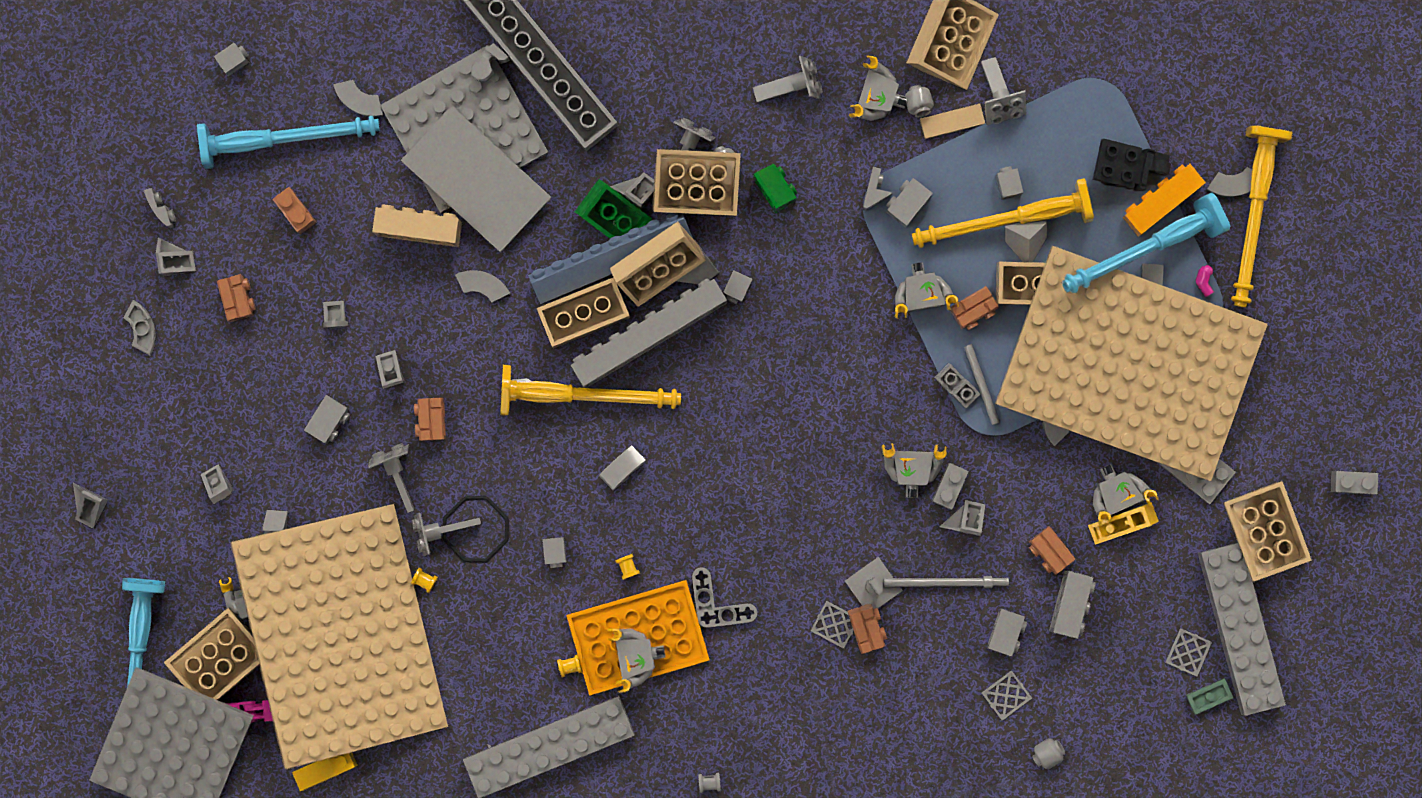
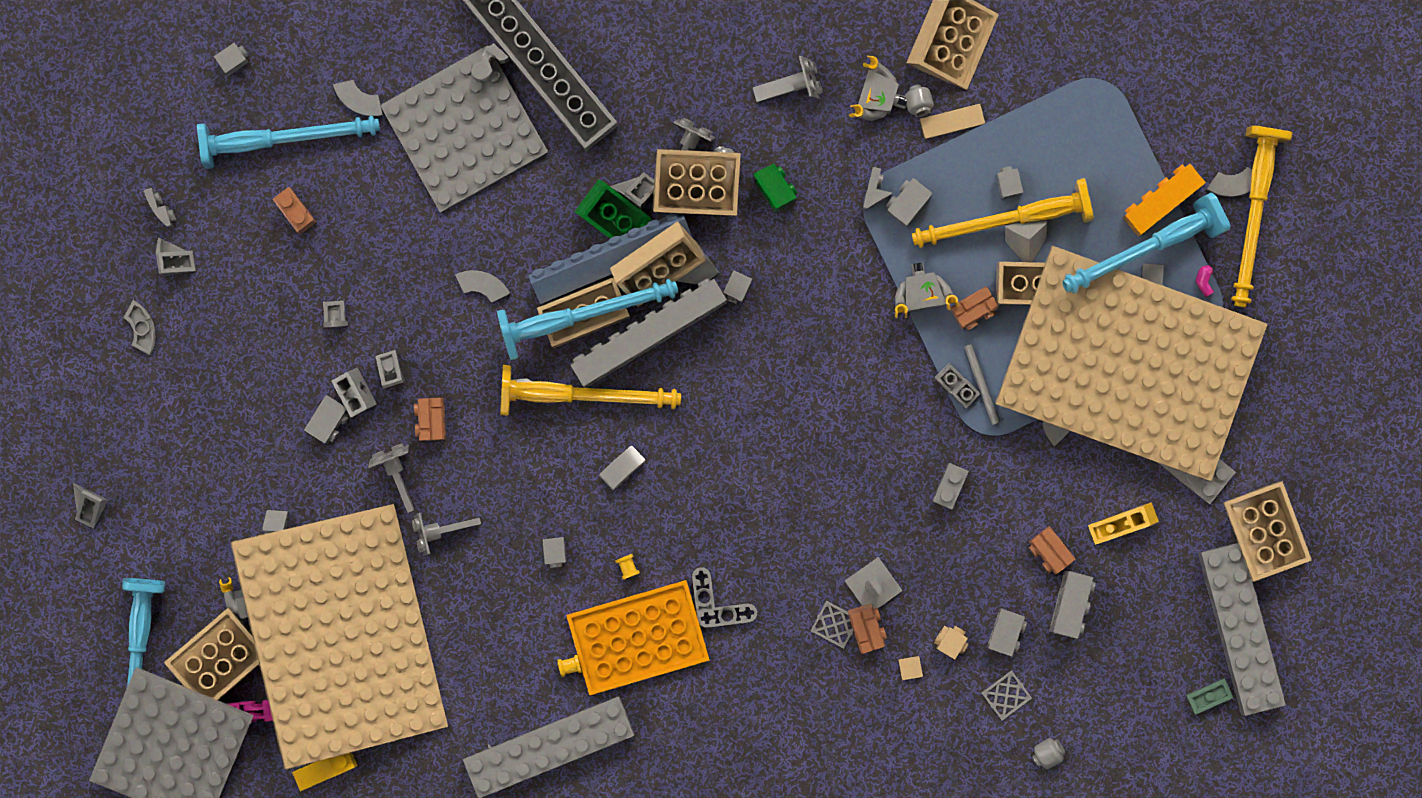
light grey slope [201,464,234,504] -> none
nougat brick [217,274,256,322] -> none
tan brick [372,205,462,247] -> none
light grey piece [401,106,552,252] -> none
yellow bush [411,567,438,593] -> none
black piece [442,496,509,563] -> none
light grey torso [607,628,666,693] -> none
light grey bush [698,773,721,793] -> none
light grey torso [882,443,947,498] -> none
light grey bar [884,576,1009,588] -> none
light grey slope [940,500,985,536] -> none
light grey piece [981,57,1026,125] -> none
light grey torso [1092,464,1159,526] -> none
black plate [1093,138,1171,191] -> none
light grey window [1165,628,1212,676] -> none
light grey brick [1331,471,1378,495] -> none
none -> light grey brick [331,368,377,417]
none -> medium azure piece [497,279,679,360]
none -> tan tile [898,656,923,680]
none -> tan brick [934,626,968,659]

